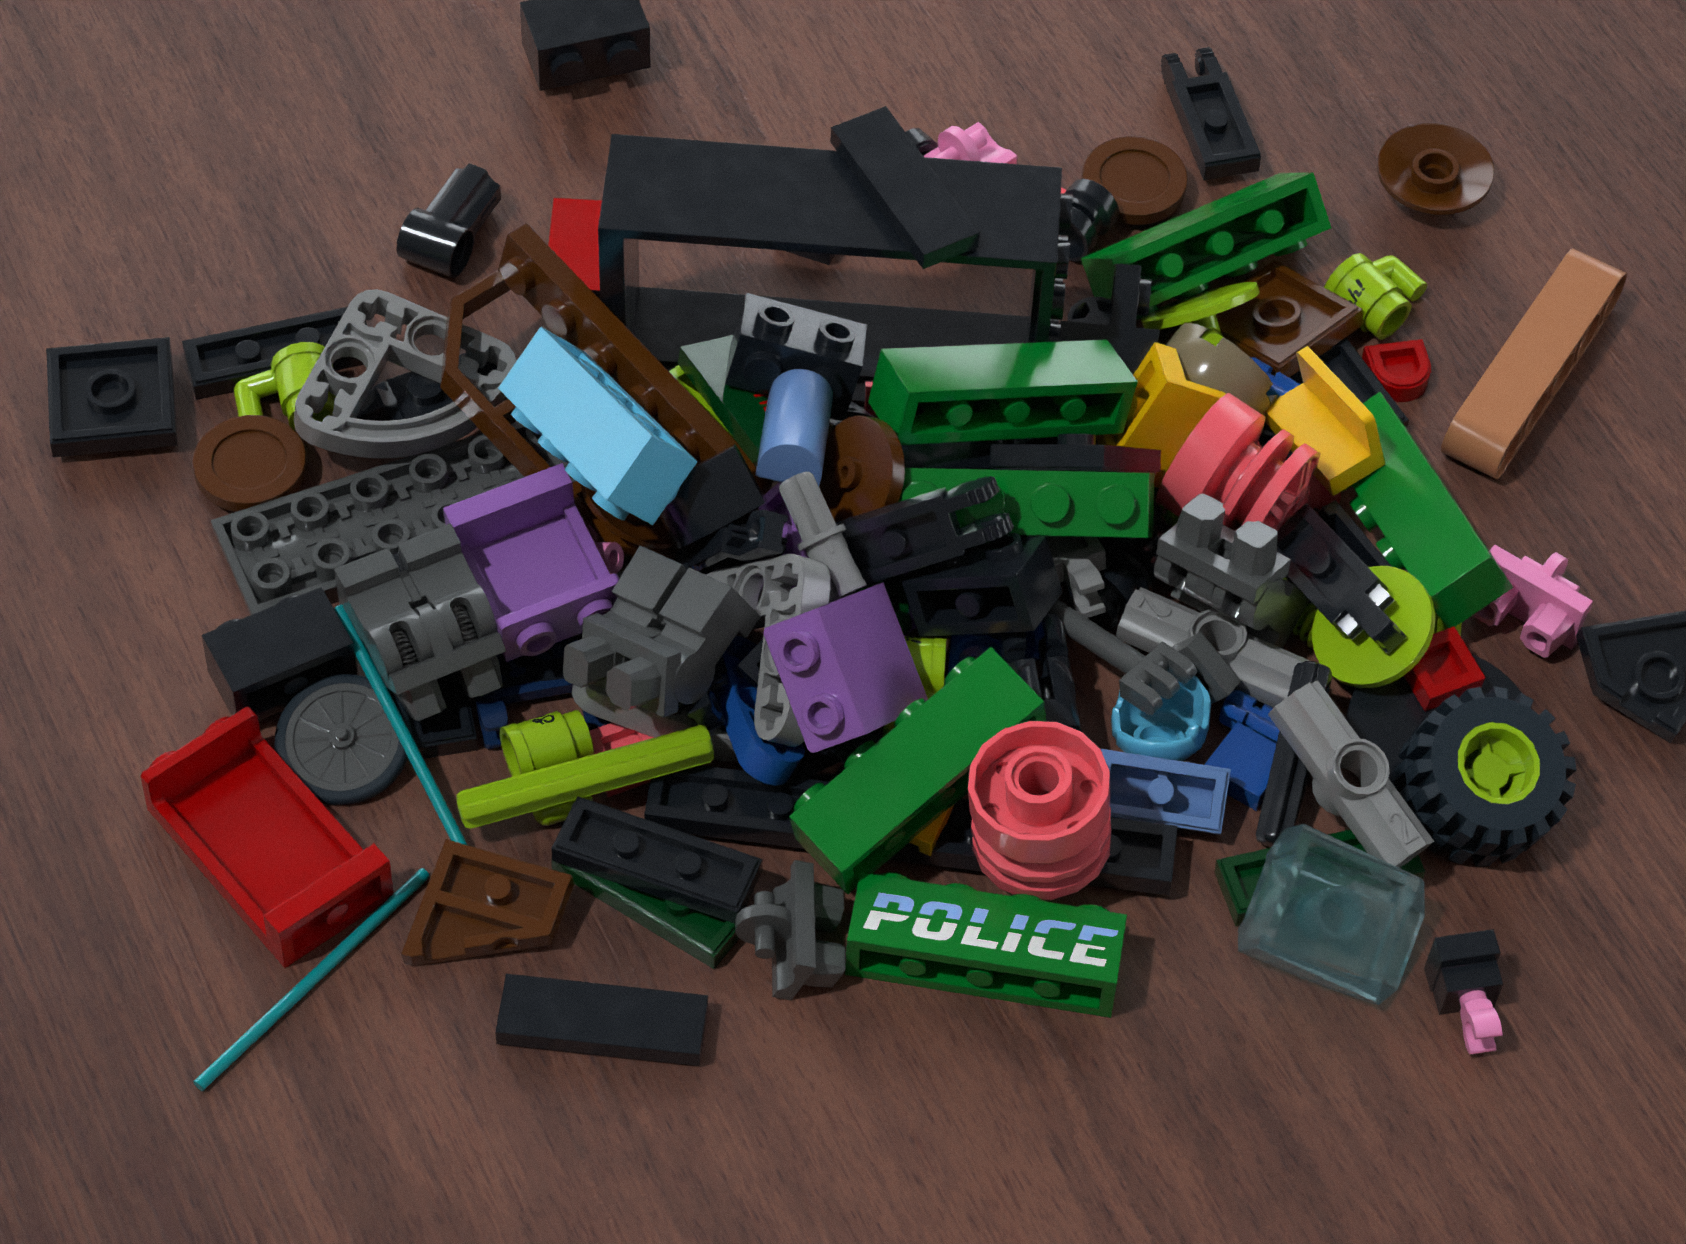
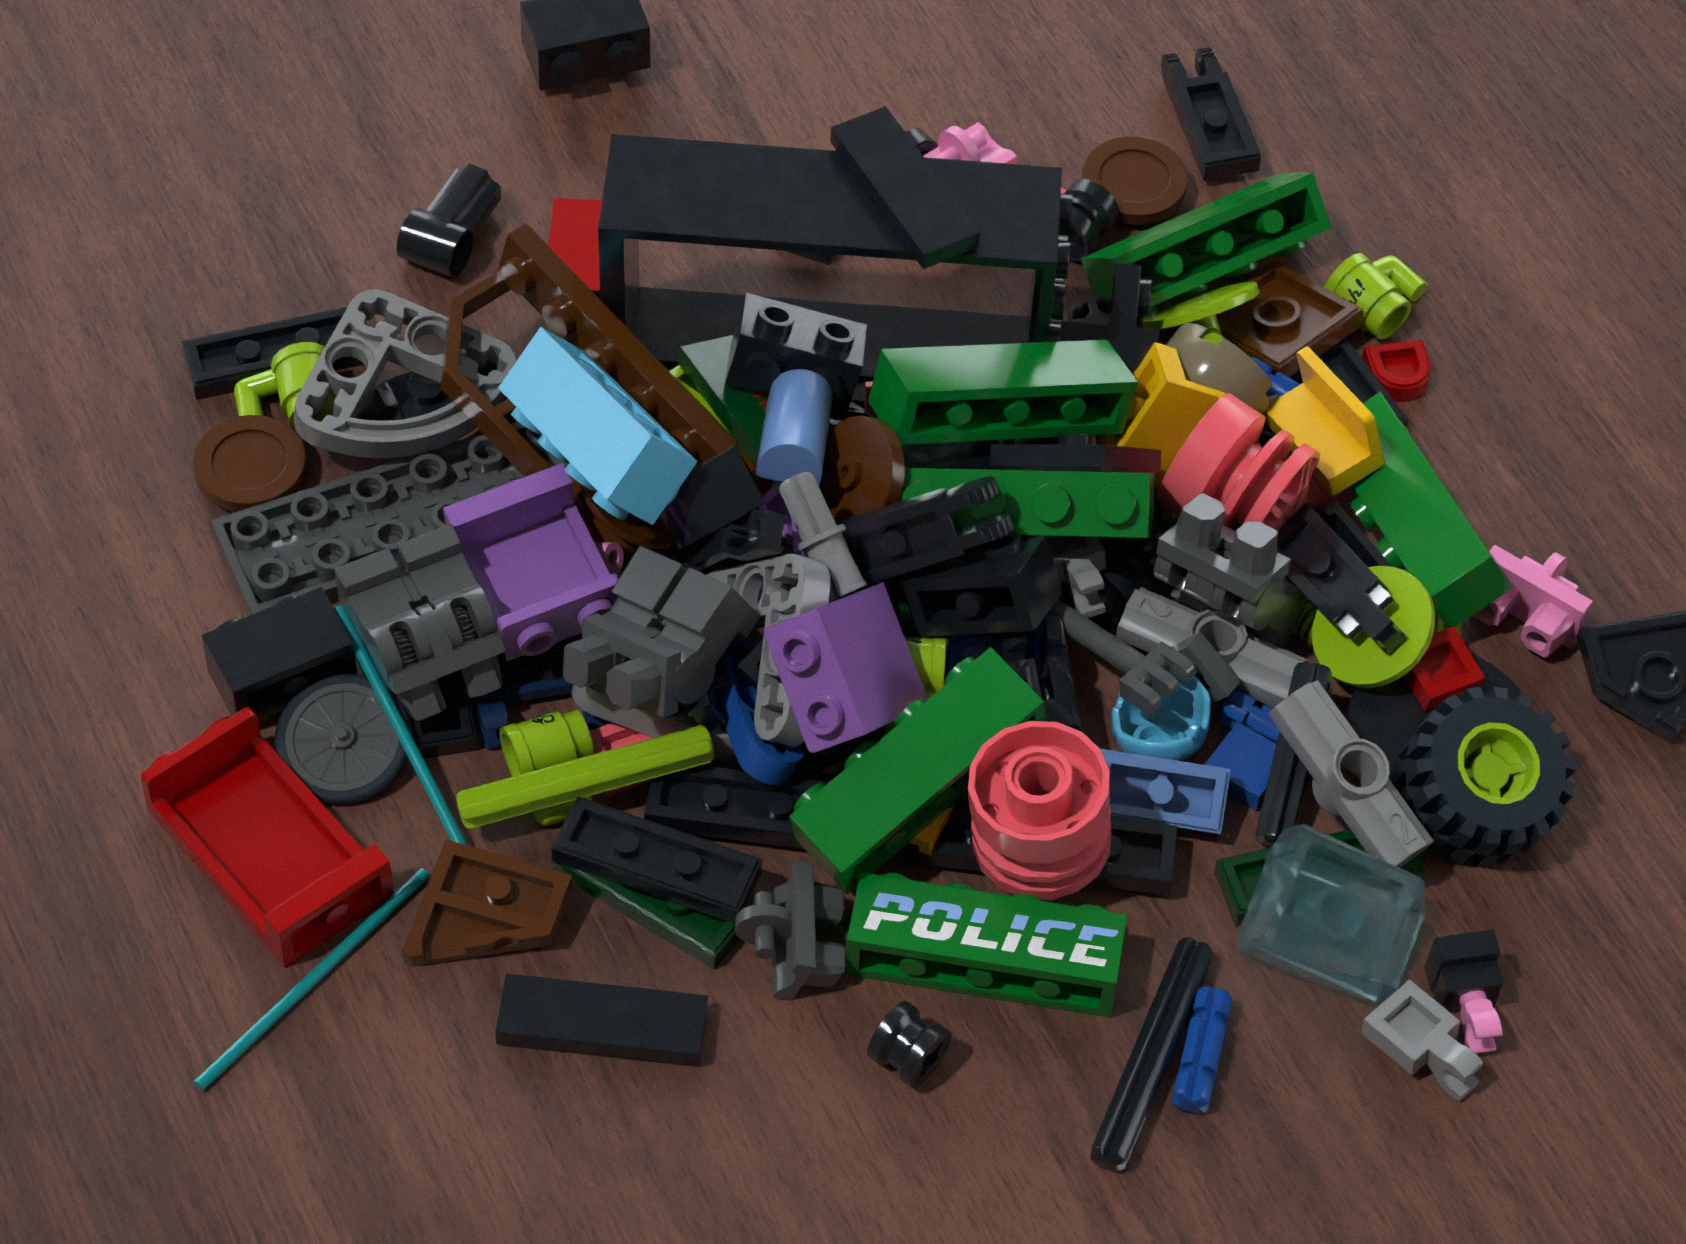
black plate [46,337,178,457] -> none
reddish brown dish [1377,123,1494,215] -> none
nougat beam [1441,248,1627,479] -> none
none -> black wheel [867,1001,952,1088]
none -> black axle [1090,937,1212,1172]
none -> blue axle [1172,986,1232,1114]
none -> light grey plate [1361,980,1483,1101]

